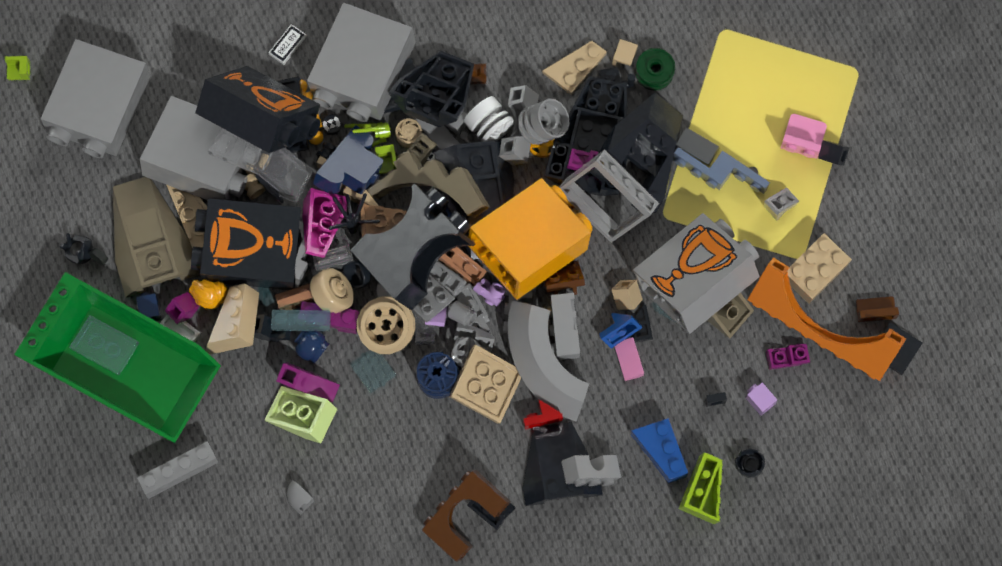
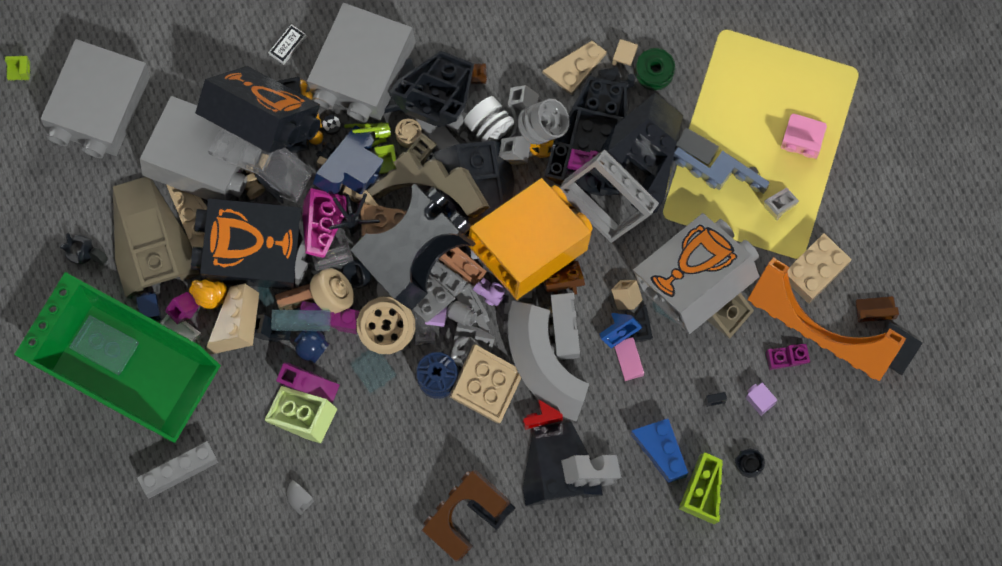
black panel [818,140,850,165] -> none

